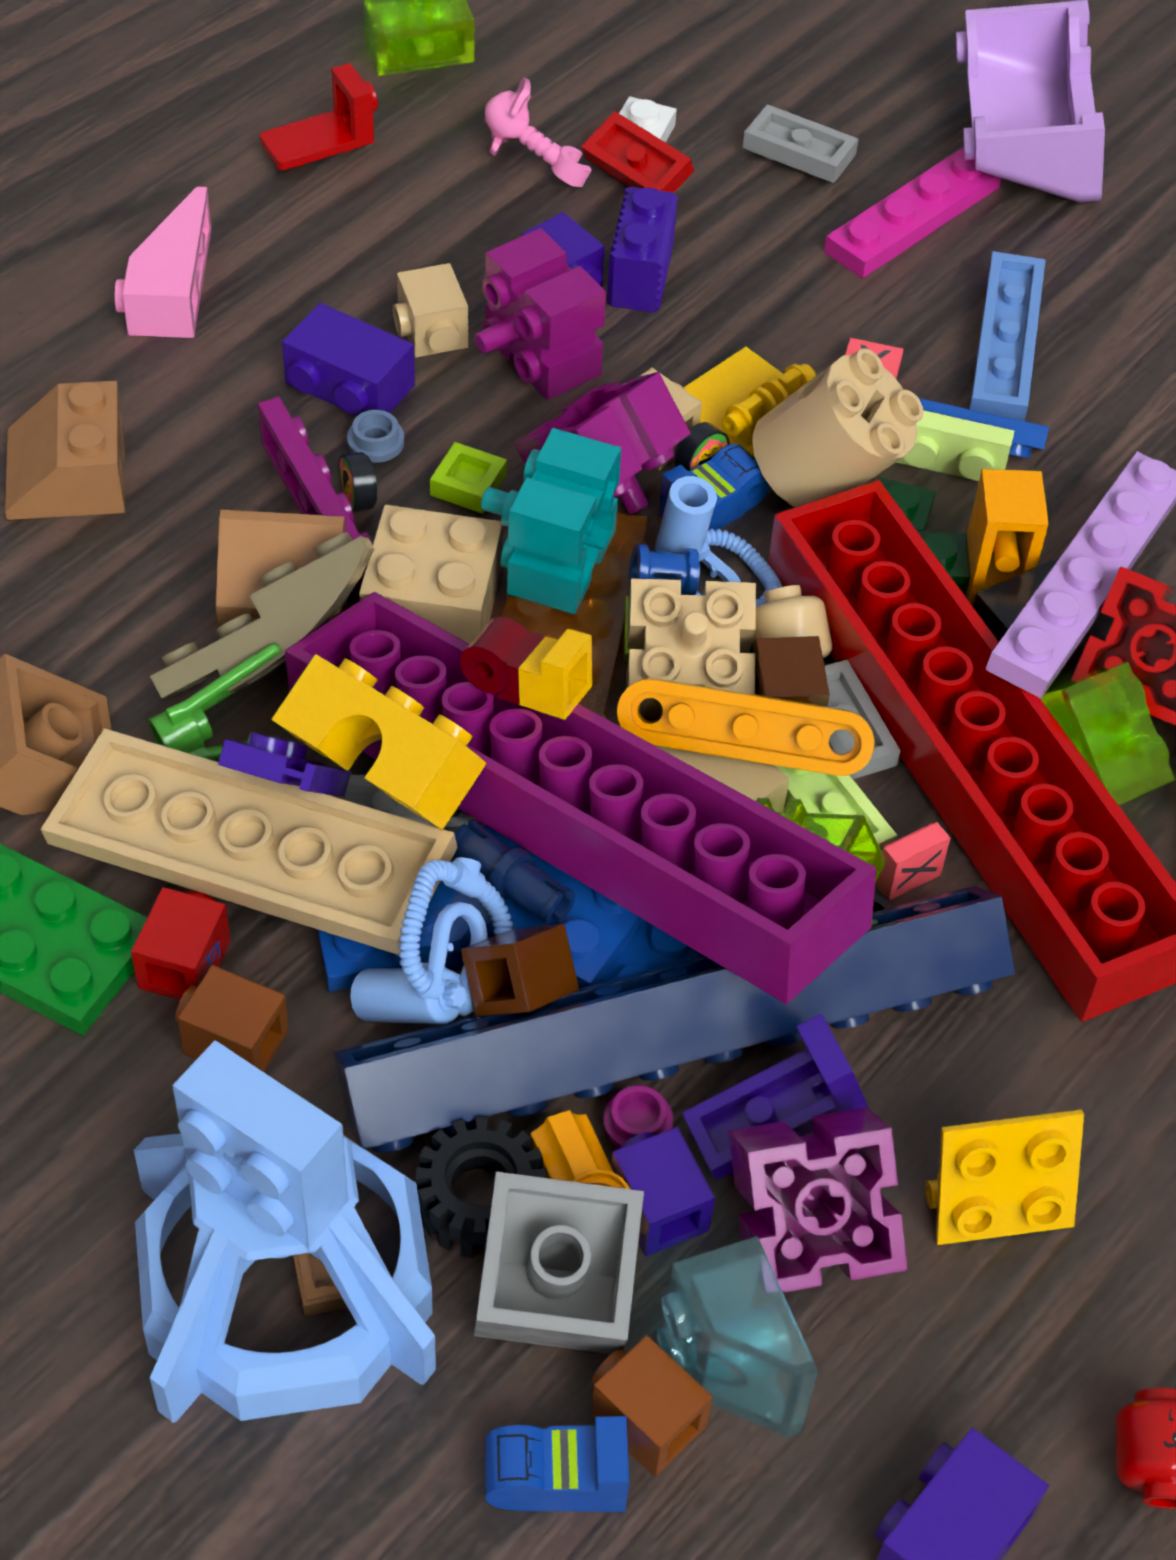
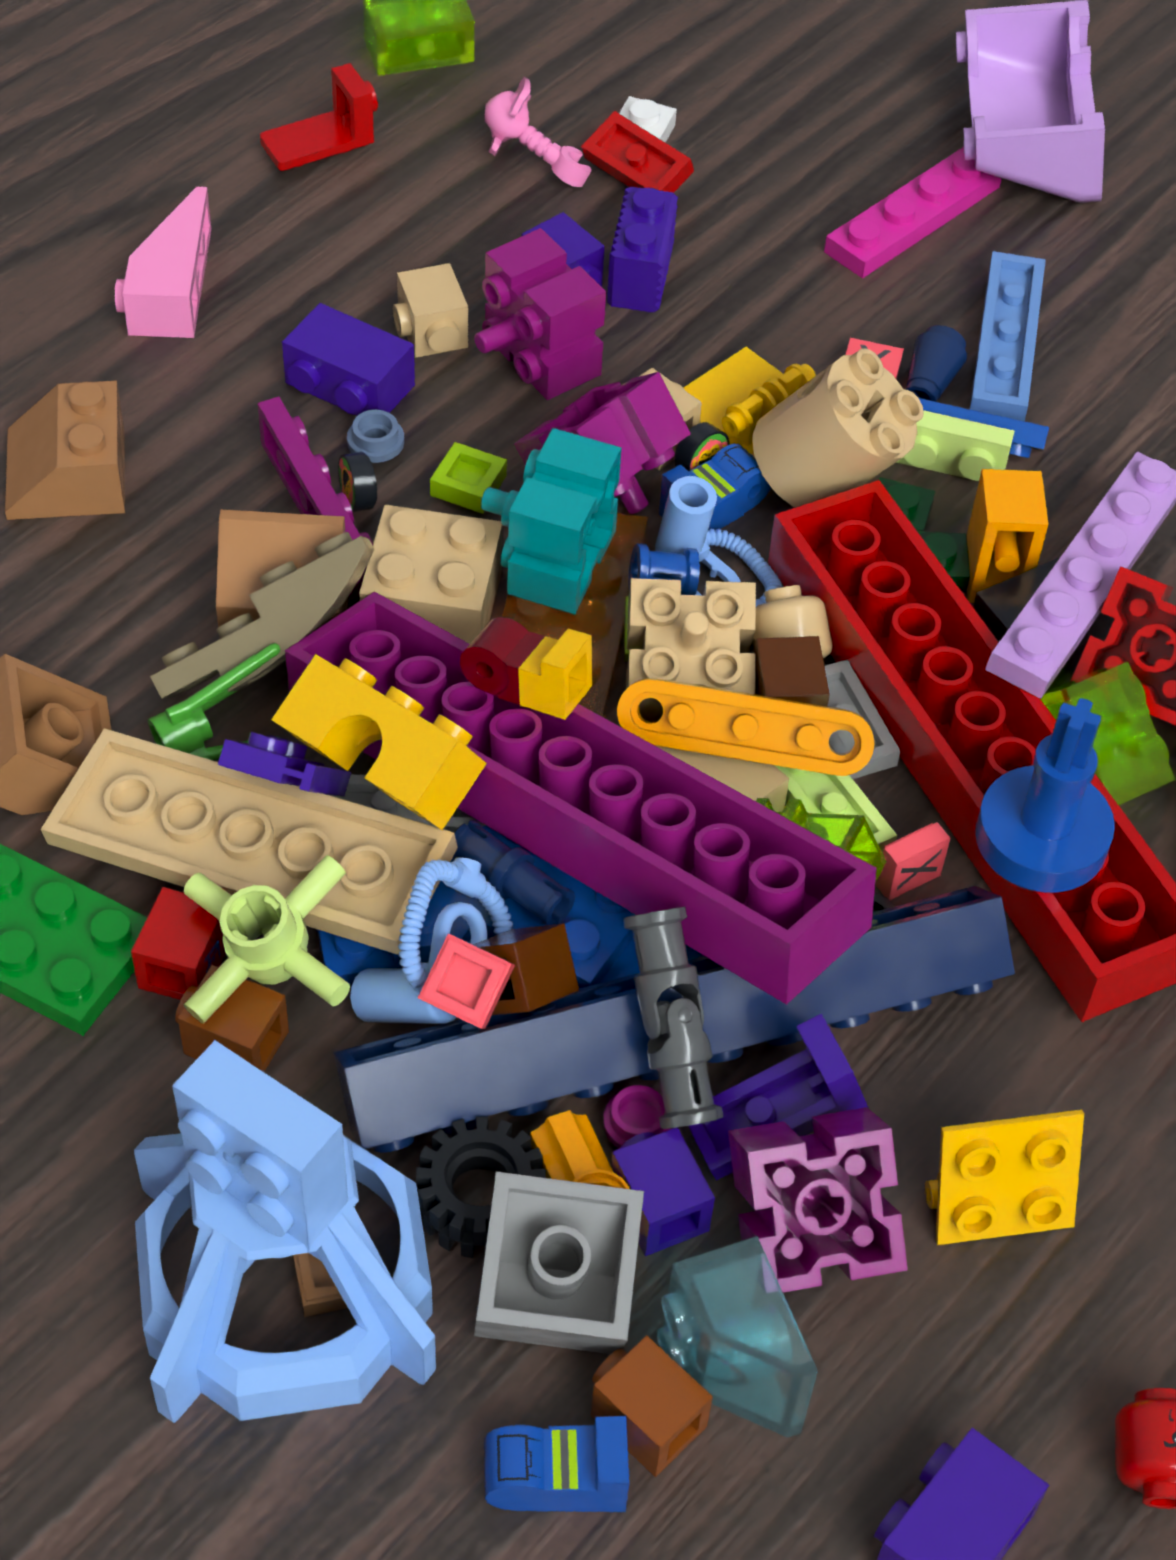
light grey plate [743,104,858,183] -> none
none -> yellowish green bar [183,855,350,1024]
none -> coral tile [418,934,515,1029]
none -> dark grey piece [623,907,724,1129]
none -> dark blue cone [906,325,967,402]
none -> blue piece [976,698,1115,893]

